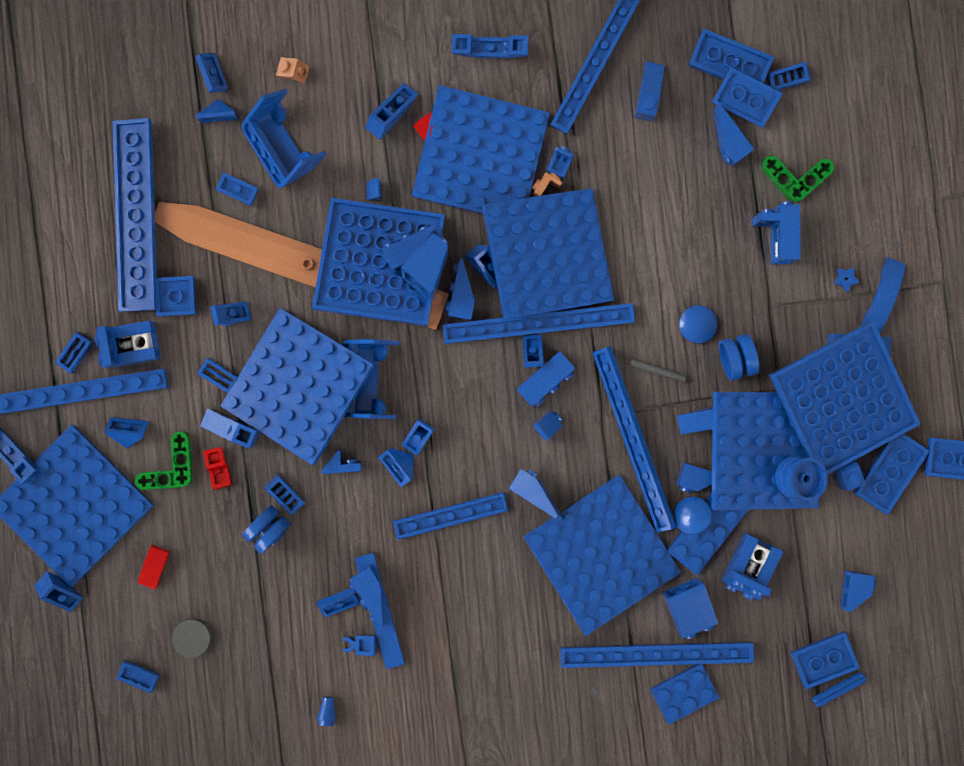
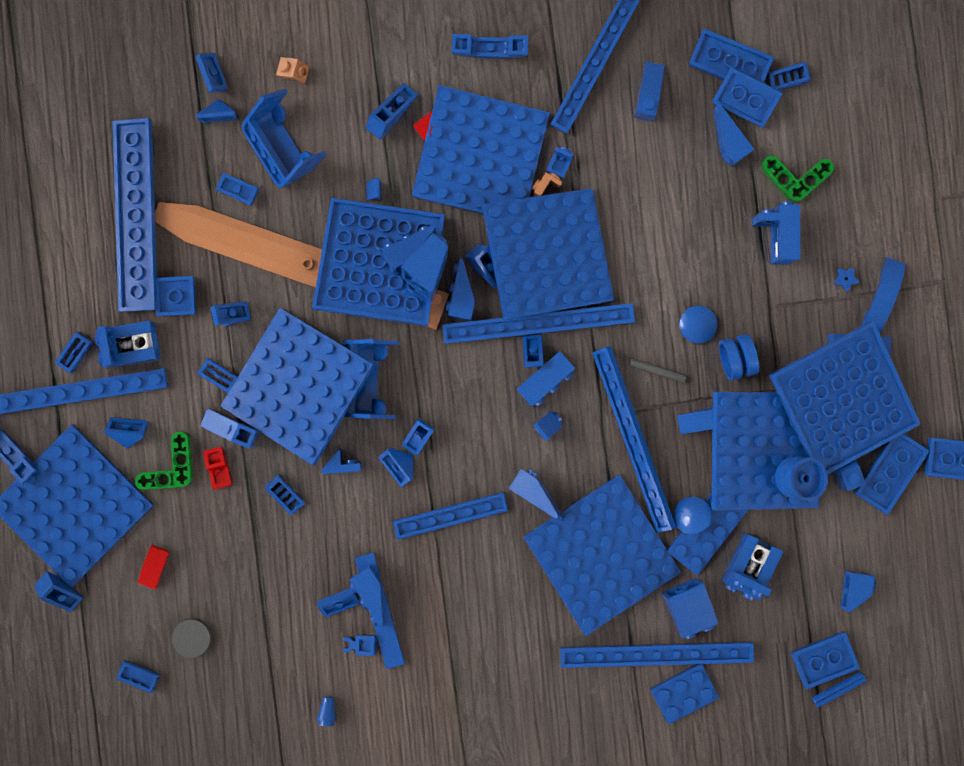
blue wheel [242,505,292,555] -> none
blue slope [676,463,712,493] -> none

